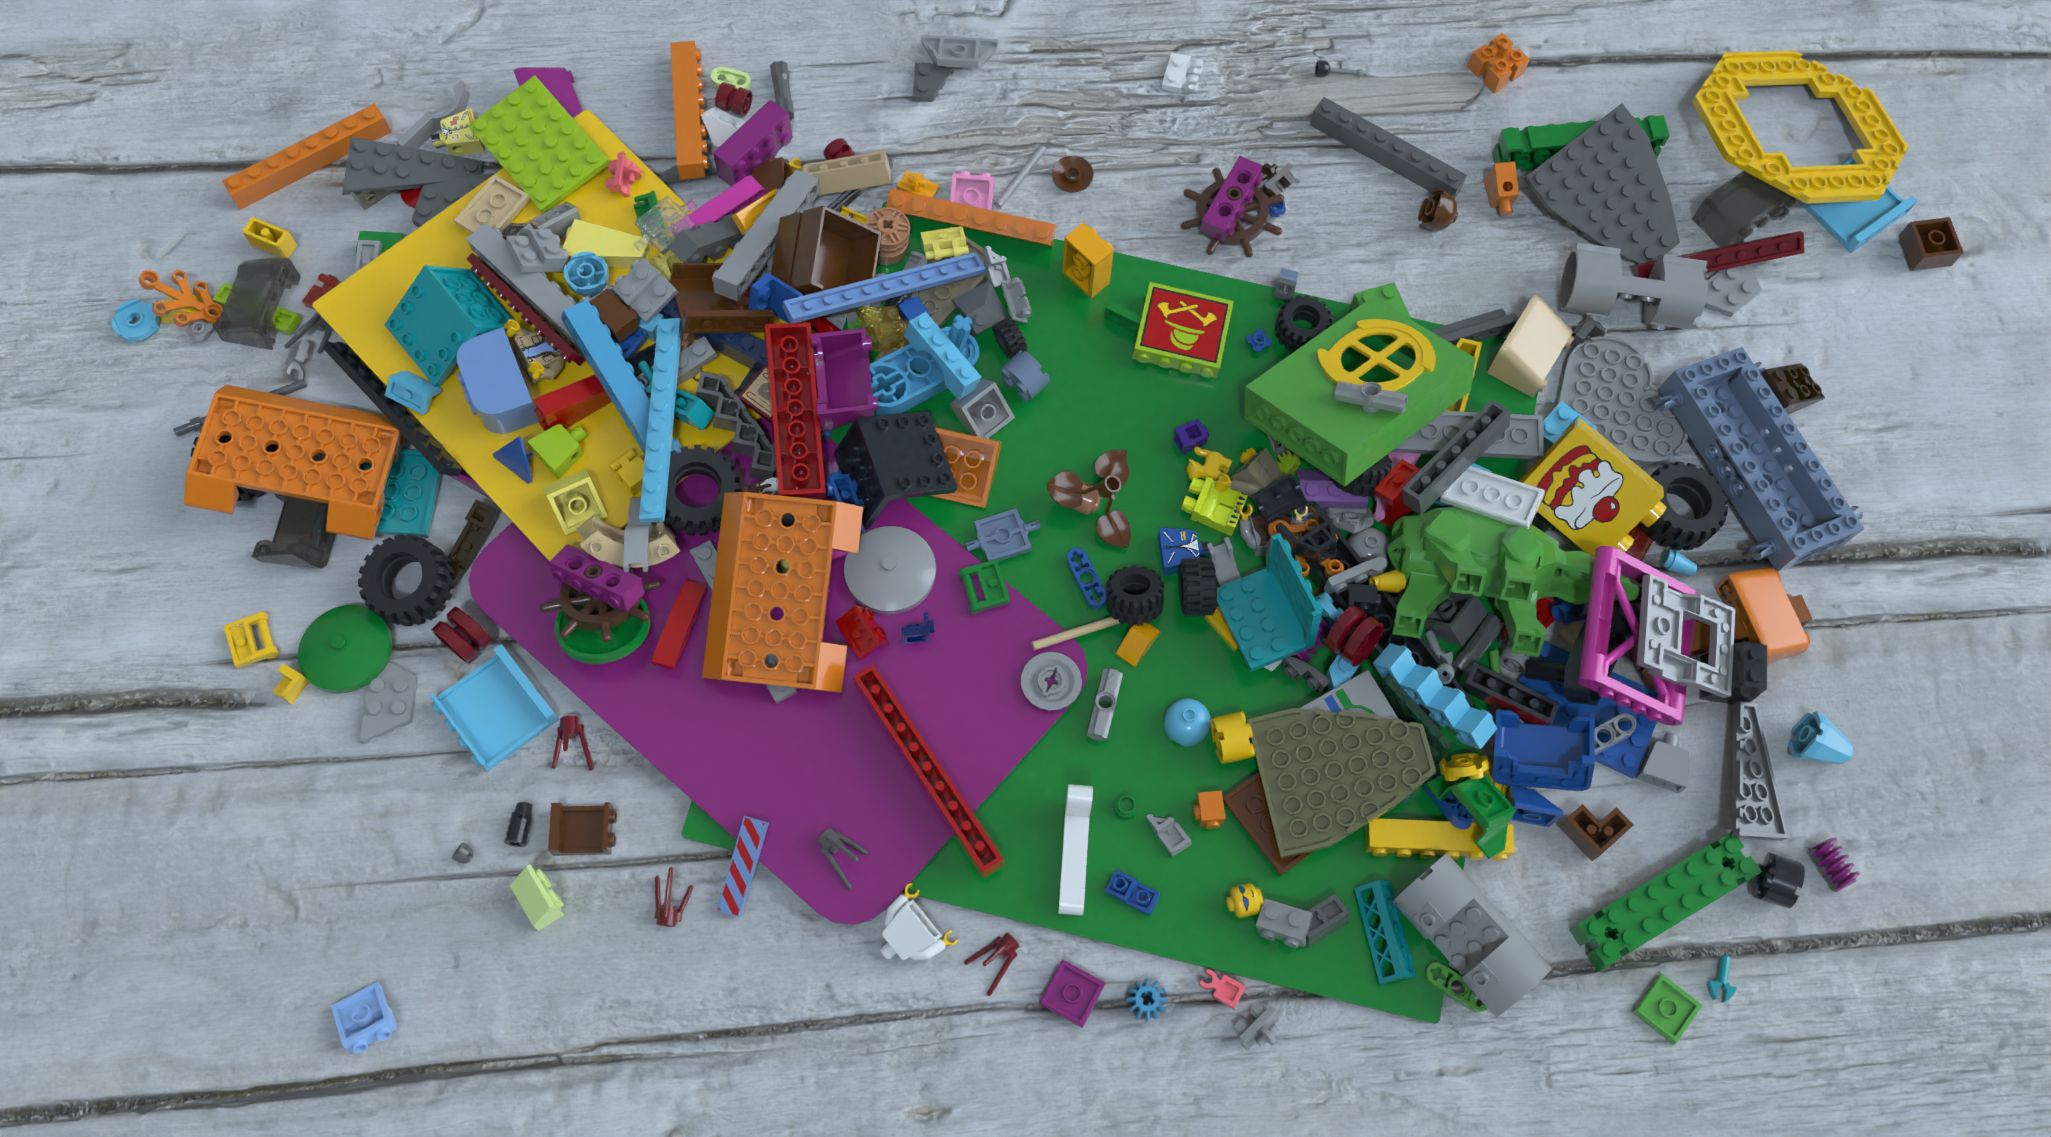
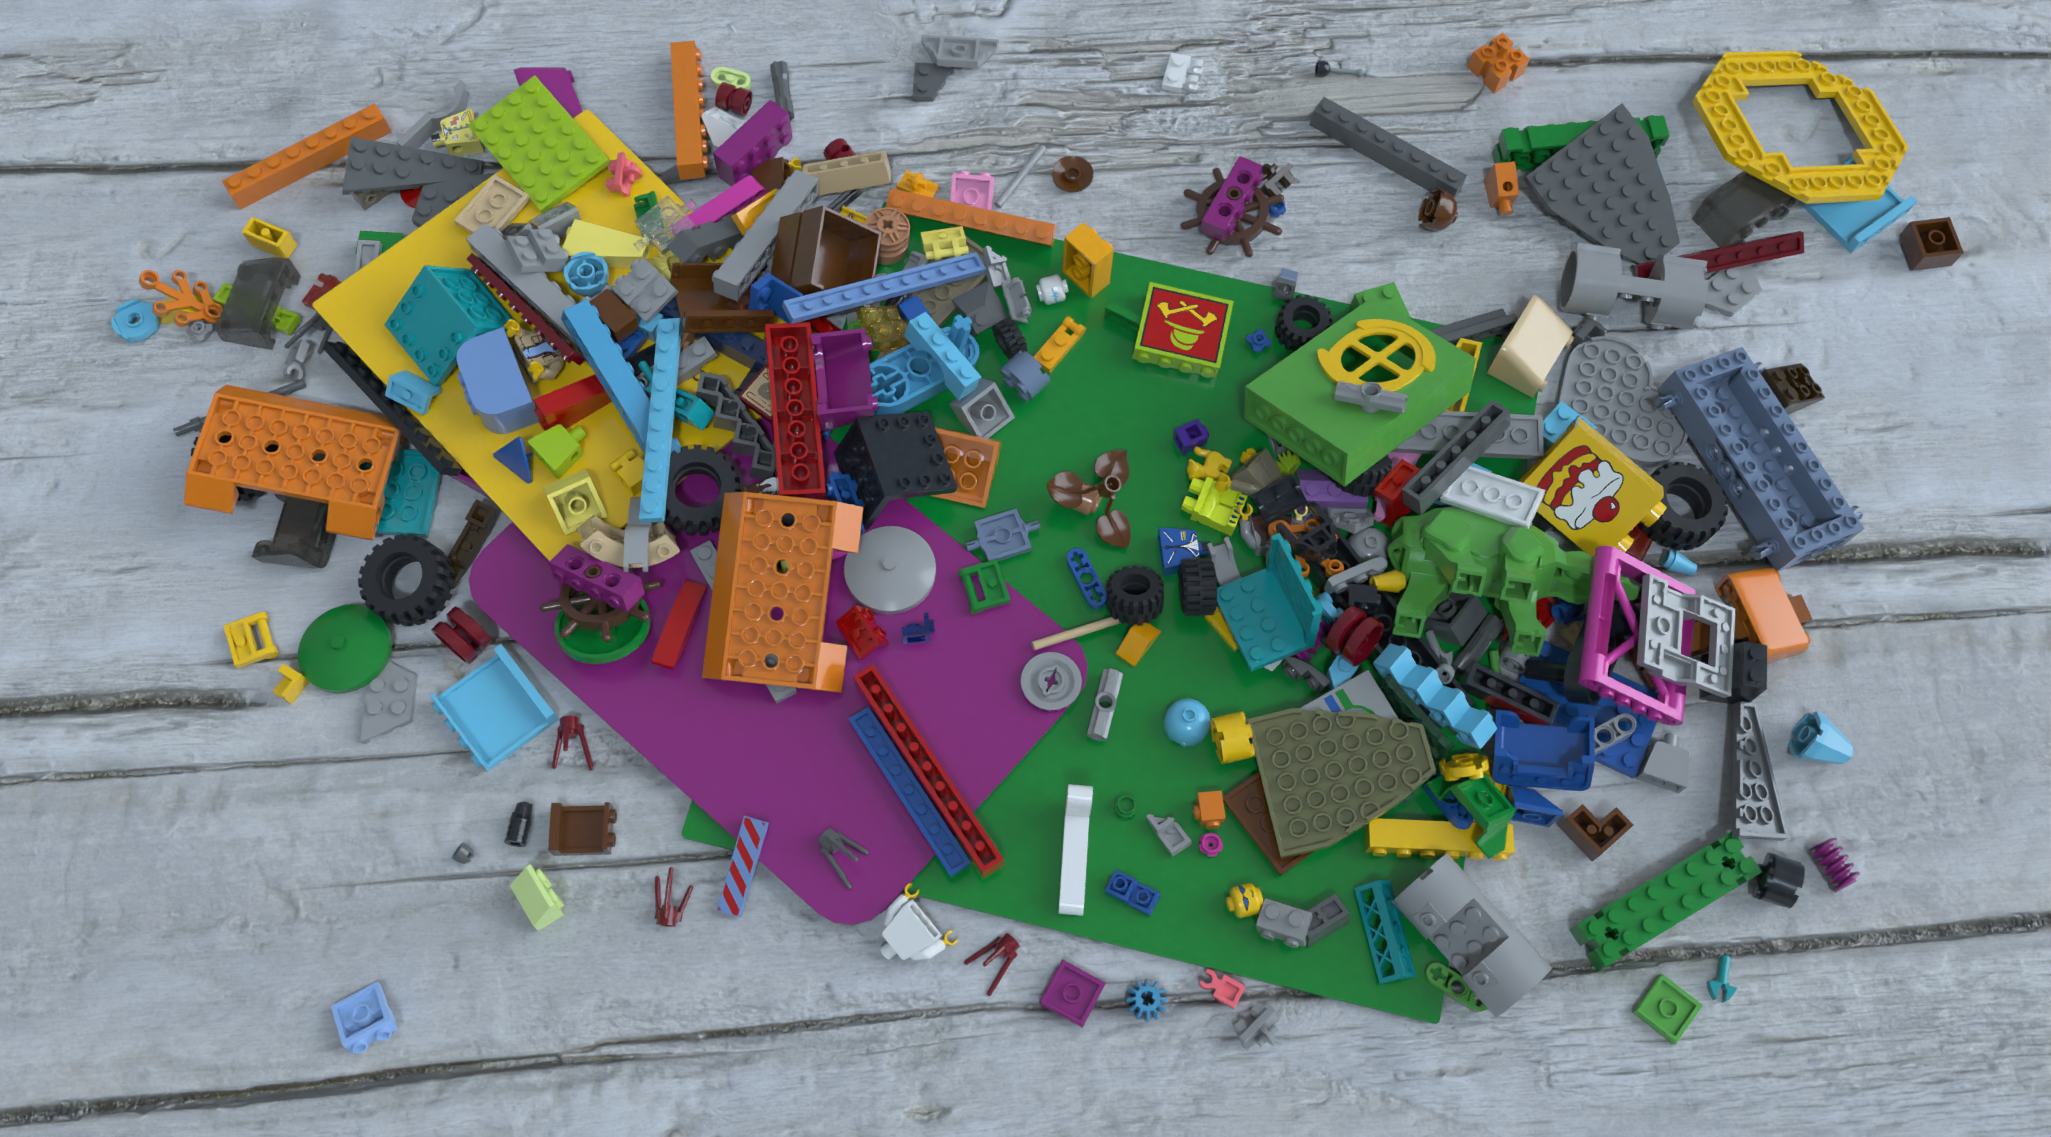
none -> blue plate [848,706,971,878]
none -> light orange plate [1034,316,1086,374]
none -> white head [1036,274,1069,305]
none -> dark pink plate [1199,833,1223,857]

